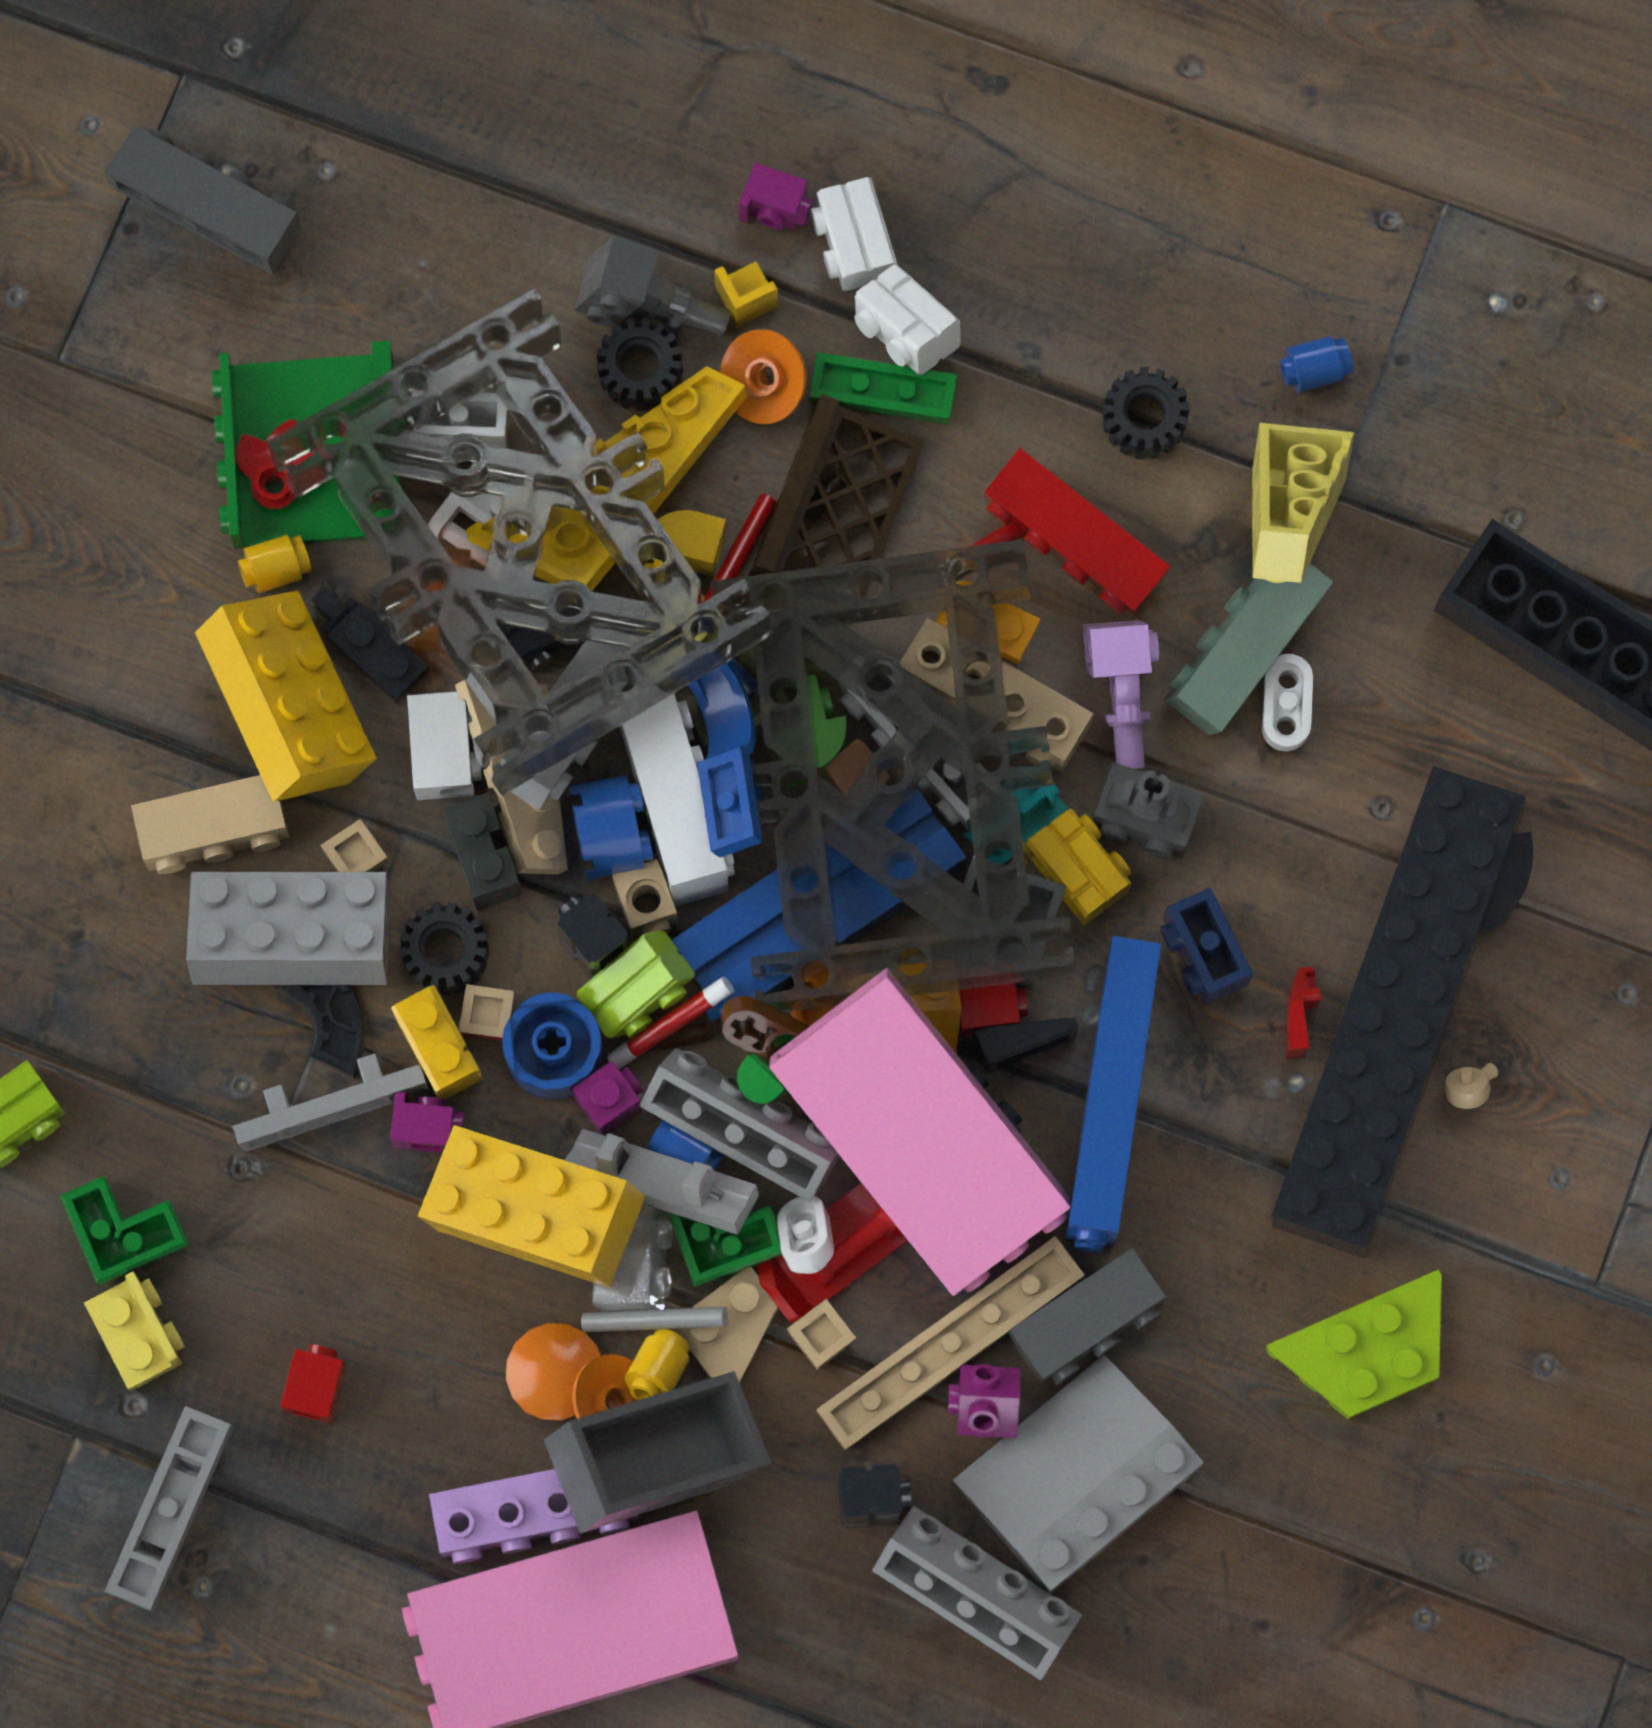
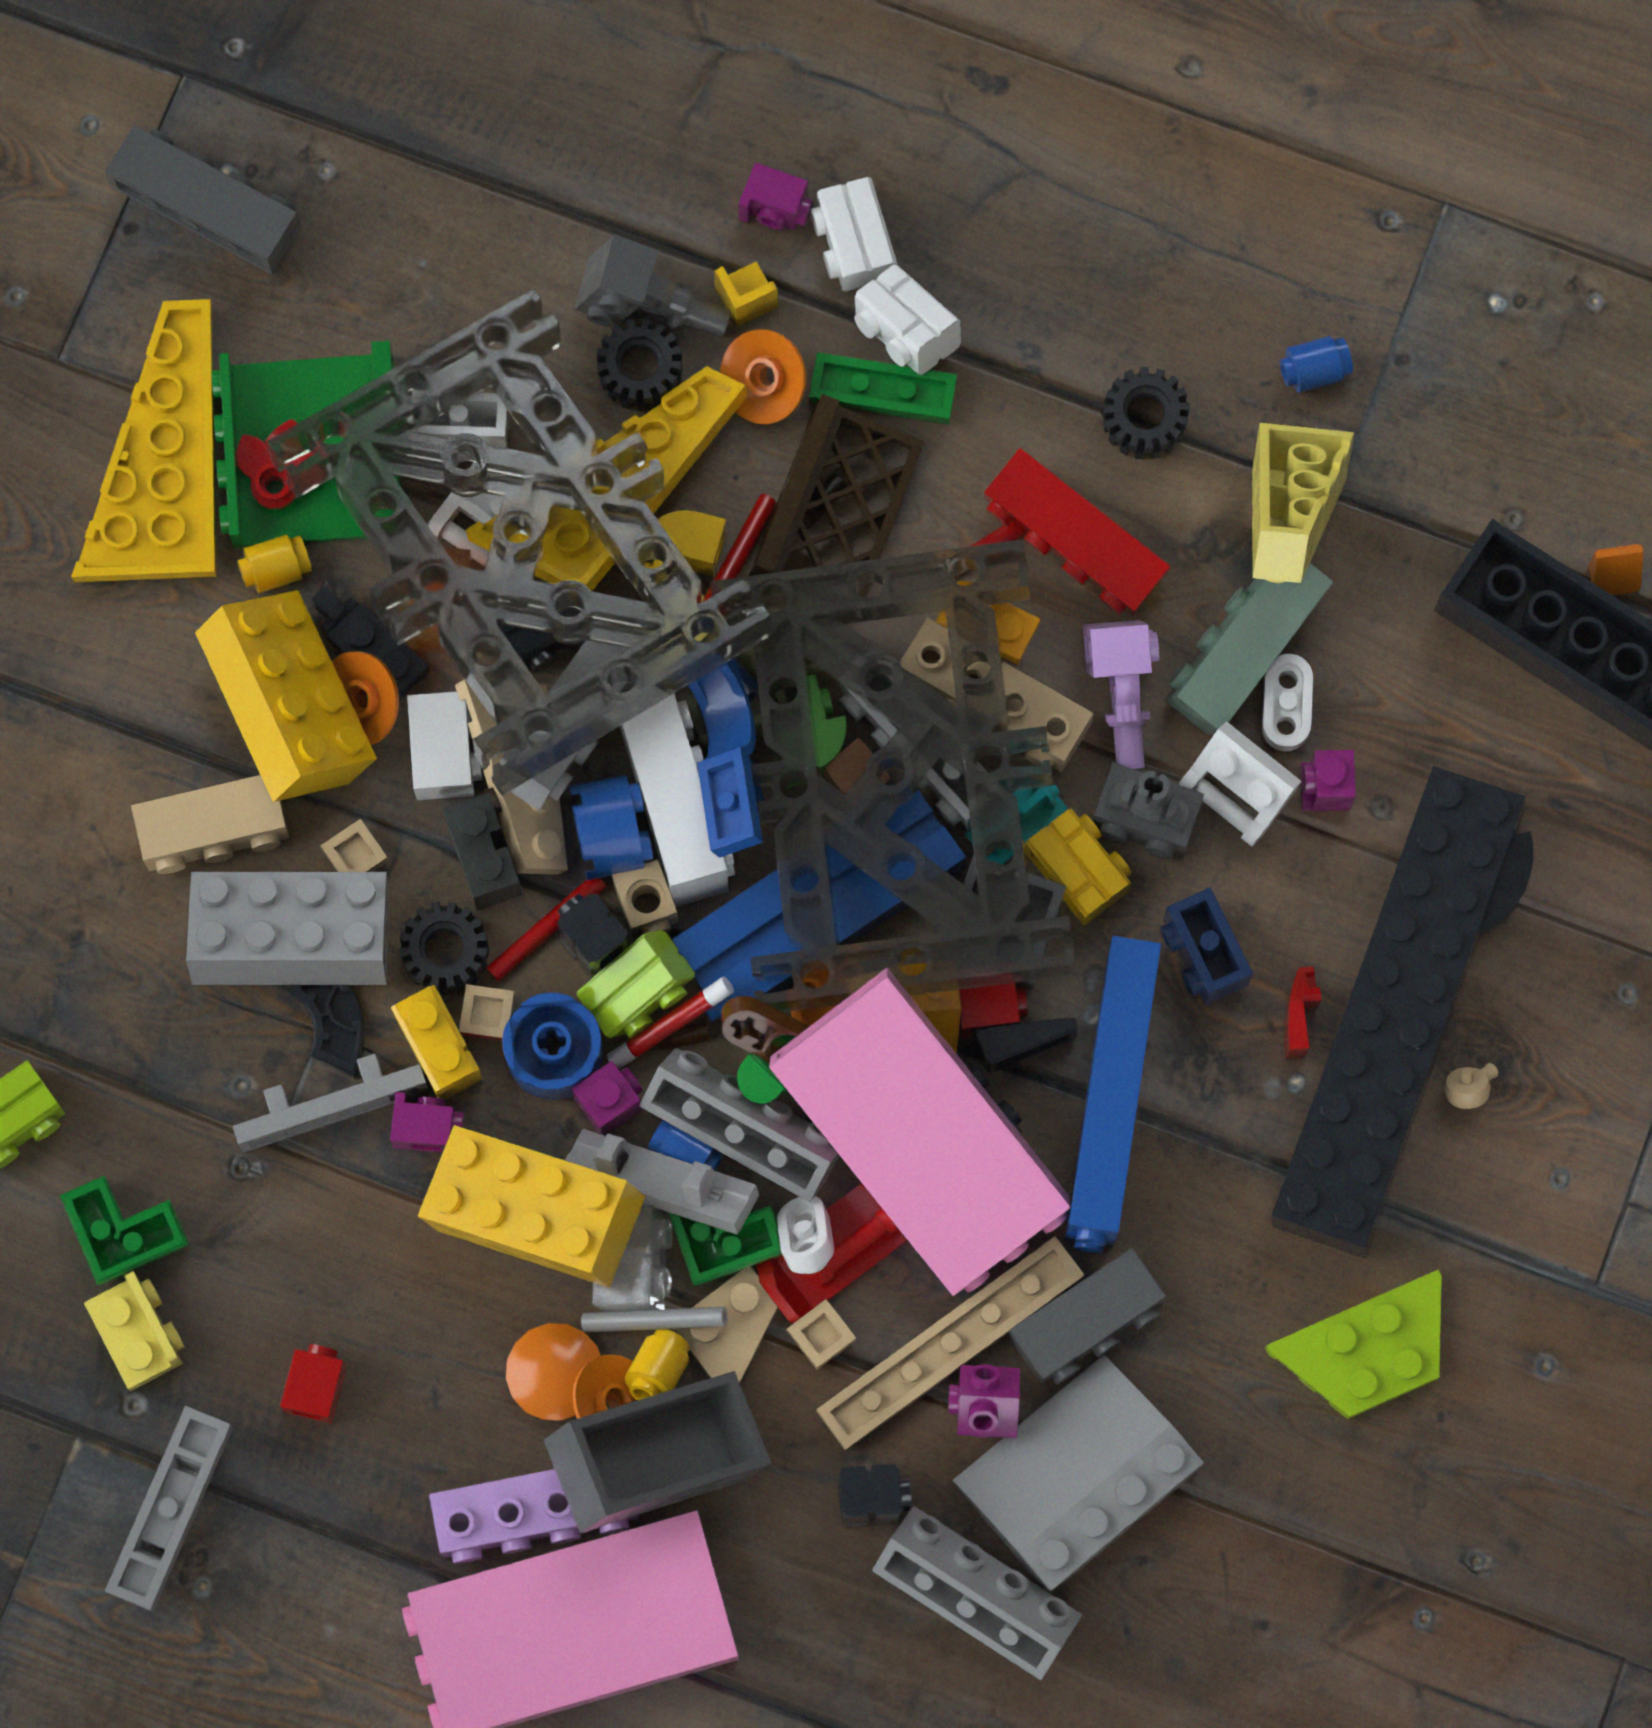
none -> yellow wing [71,299,217,582]
none -> orange dish [332,651,399,746]
none -> red bar [486,878,607,982]
none -> white plate [1178,721,1302,847]
none -> magenta brick [1300,750,1356,811]
none -> orange slope [1588,544,1643,596]

